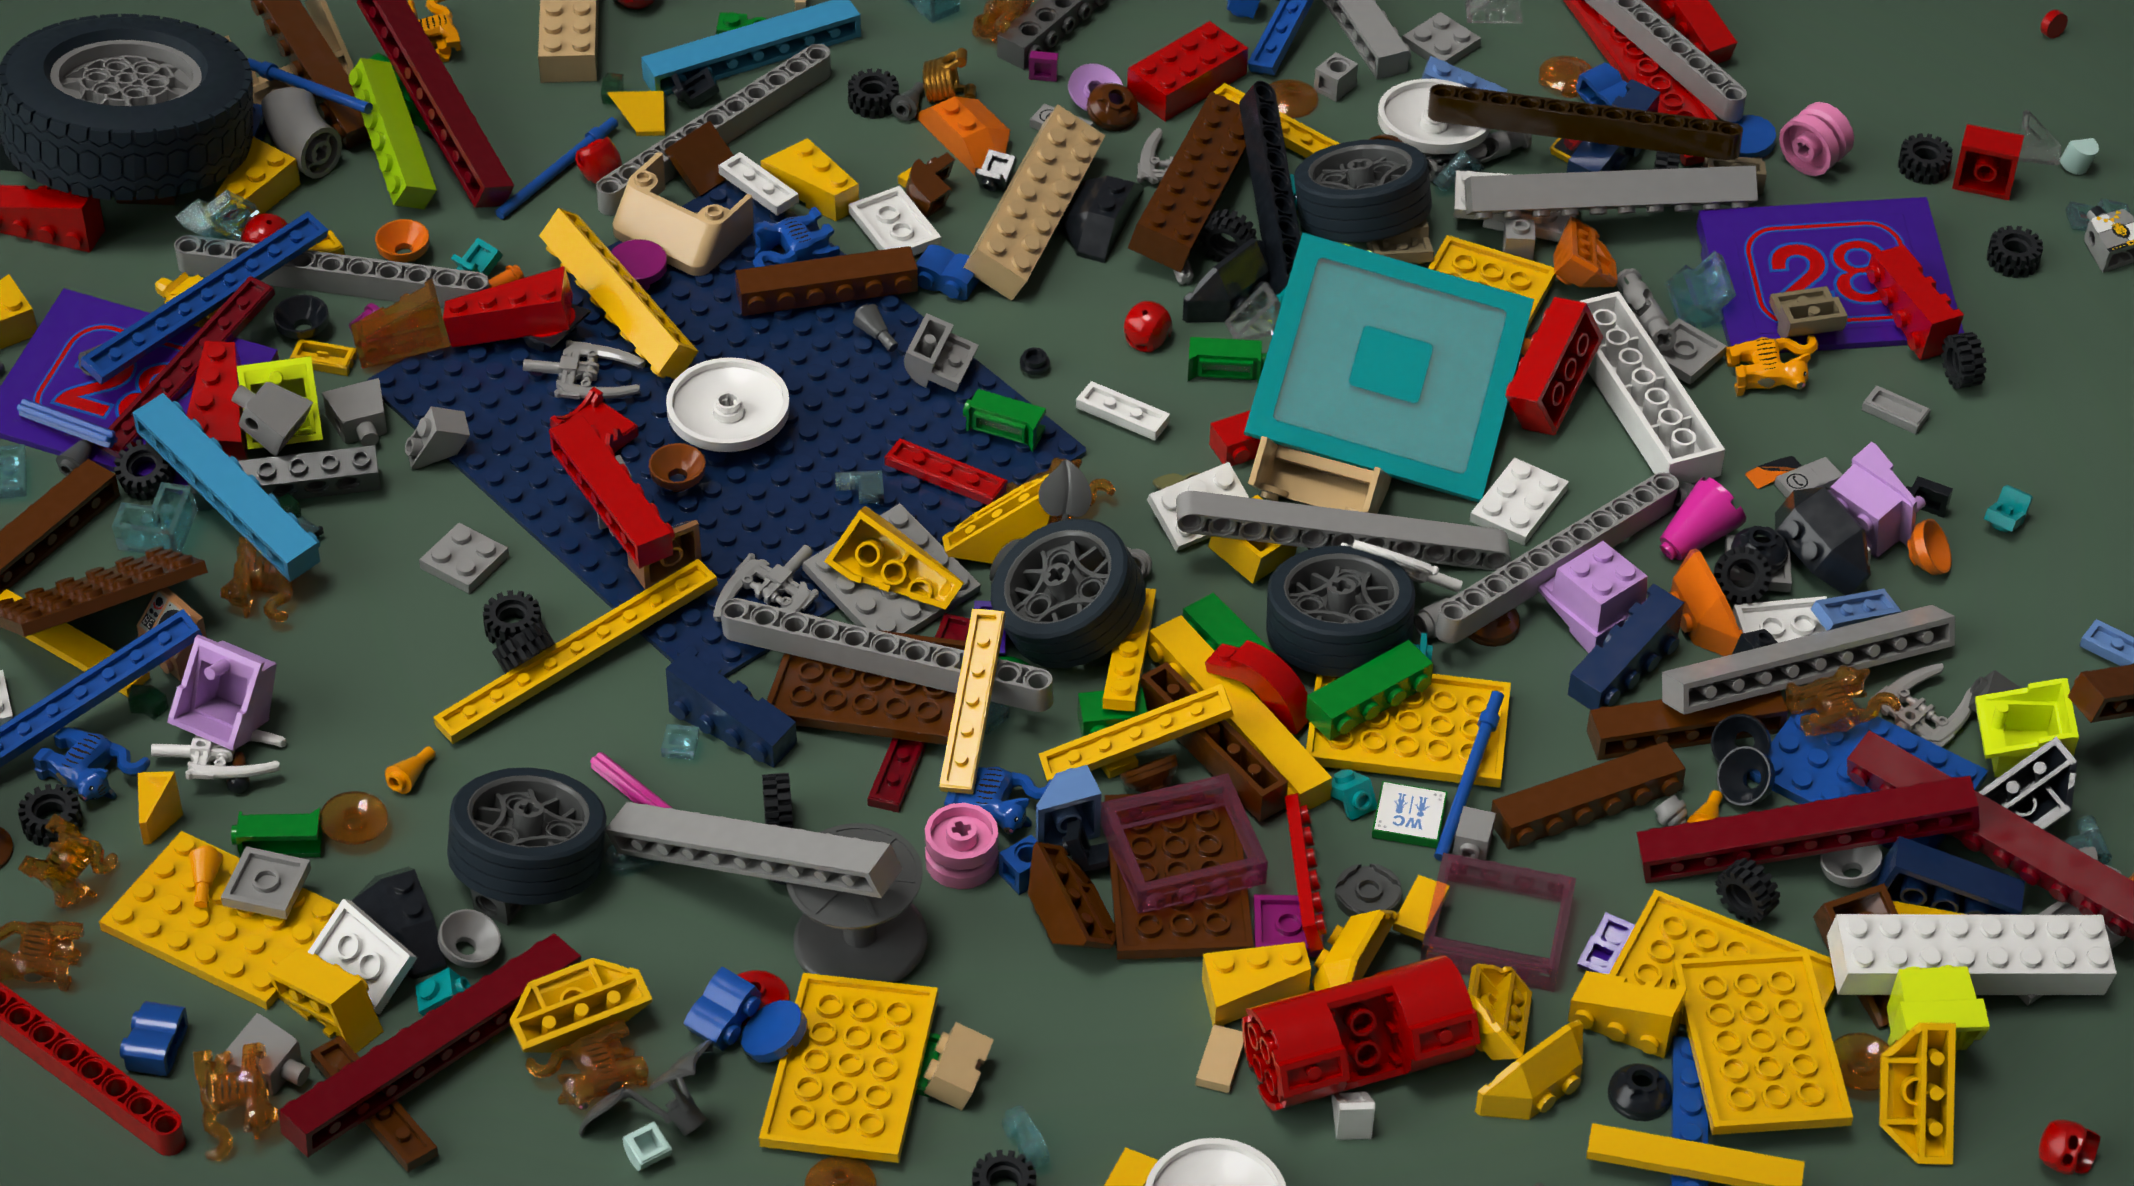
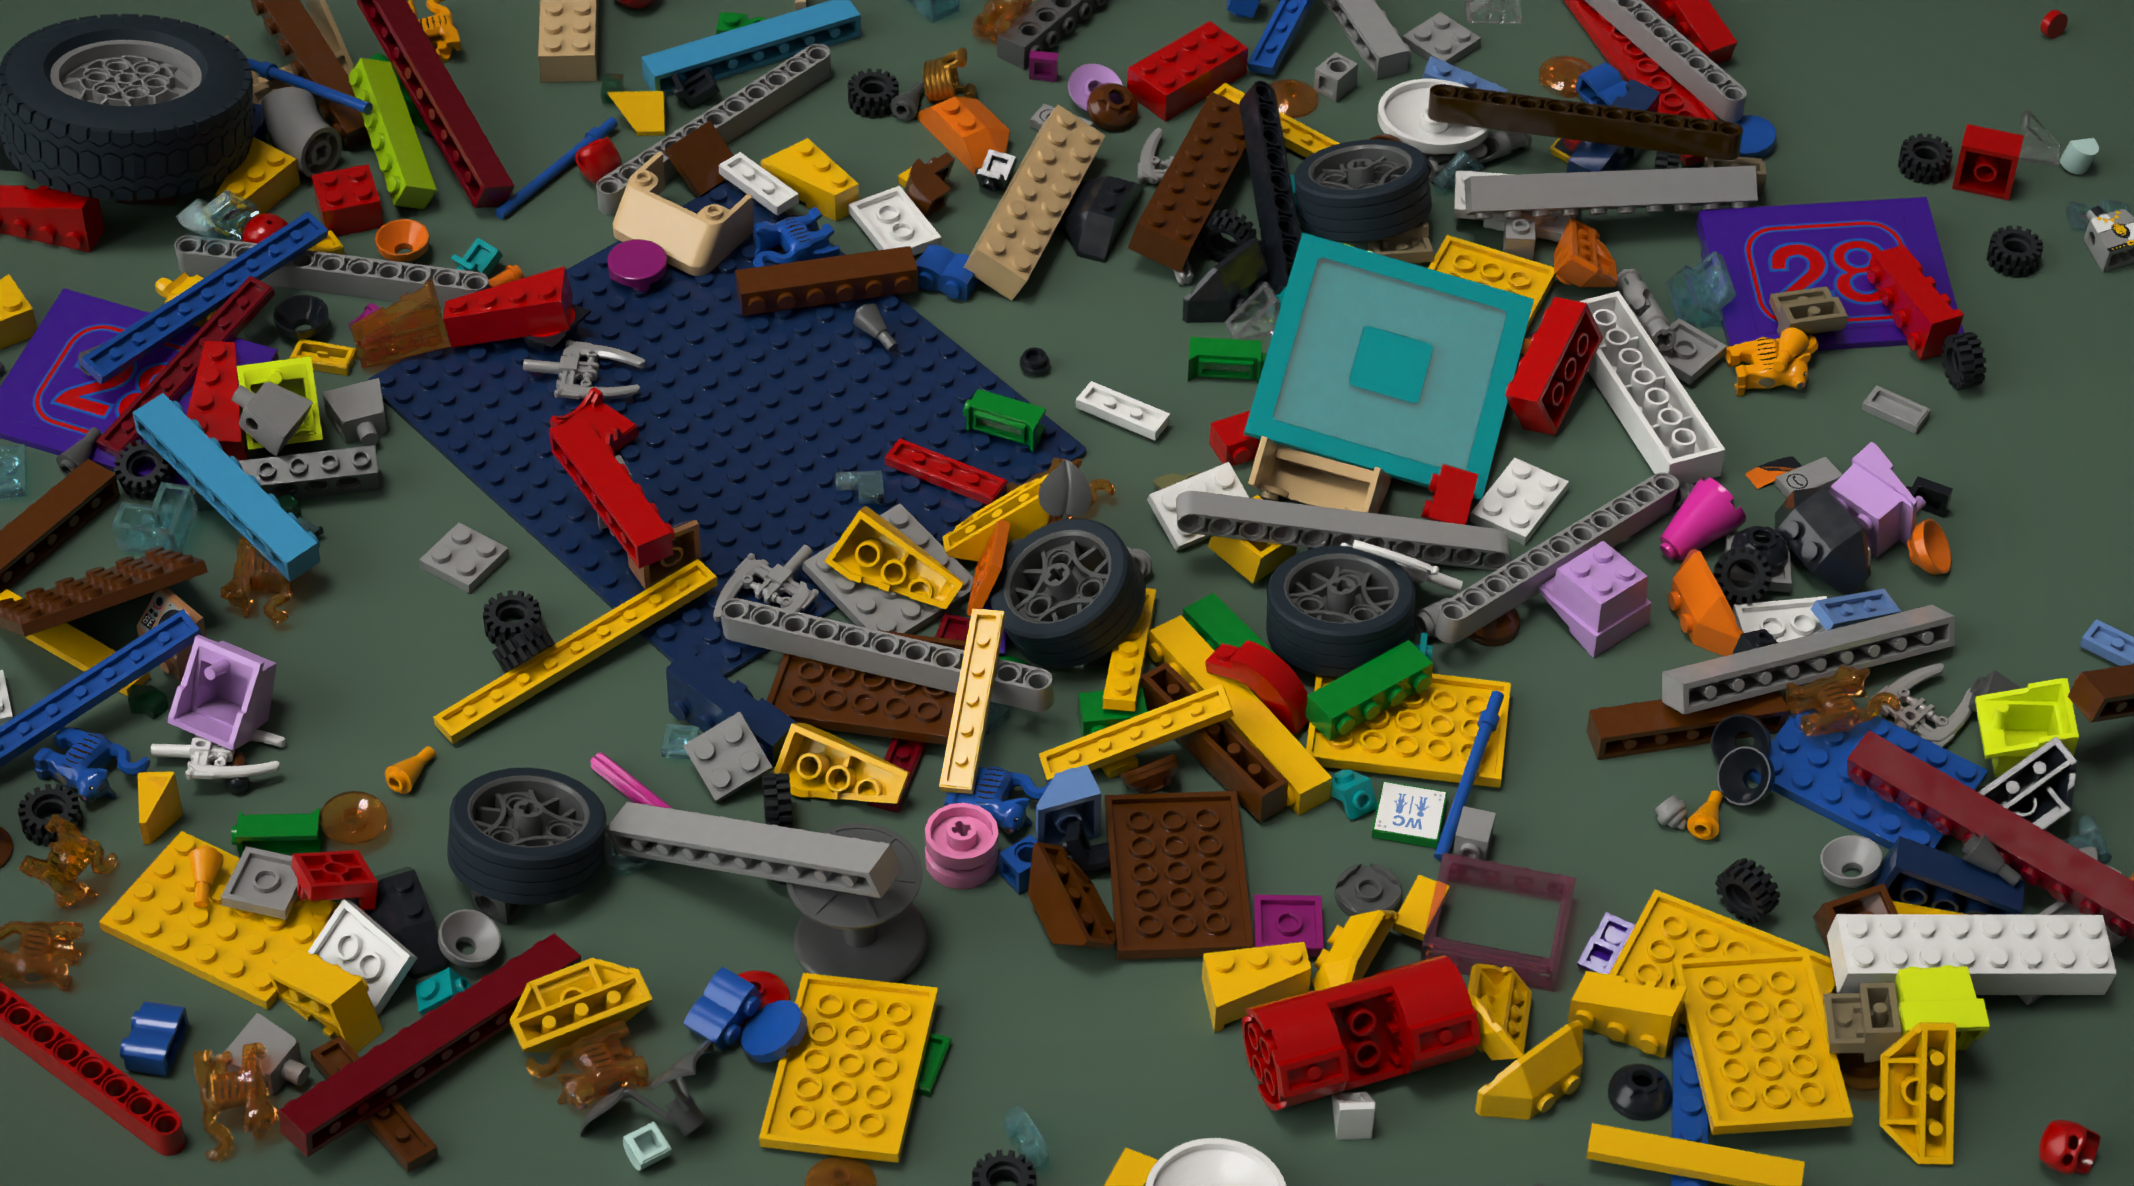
axle [16,399,118,448] -> none
light grey slope [405,406,470,469] -> none
yellow brick [539,208,699,379] -> none
dark orange piece [649,443,706,492] -> none
white dish [666,358,790,452] -> none
light grey brick [904,313,979,392] -> none
tan brick [924,1022,994,1111] -> none
clear pink window [1101,773,1268,914] -> none
red helmet [1124,301,1173,352] -> none
tan tile [1195,1025,1244,1093] -> none
red plate [1285,793,1327,952] -> none
reddish brown brick [1491,741,1686,850] -> none
dark blue wedge [1567,583,1684,710] -> none
dark red brick [1636,775,1980,883] -> none
bright pink wheel [1779,102,1854,176] -> none
teal bracket [1984,485,2033,532] -> none
none -> red piece [291,850,378,910]
none -> red brick [311,164,383,237]
none -> light grey plate [683,712,774,803]
none -> yellow wedge [773,723,910,804]
none -> orange tile [967,519,1010,616]
none -> red brick [1421,464,1479,525]
none -> light orange cone [1773,328,1809,372]
none -> dark tan brick [1823,982,1902,1063]
none -> dark grey cone [1962,833,2021,886]

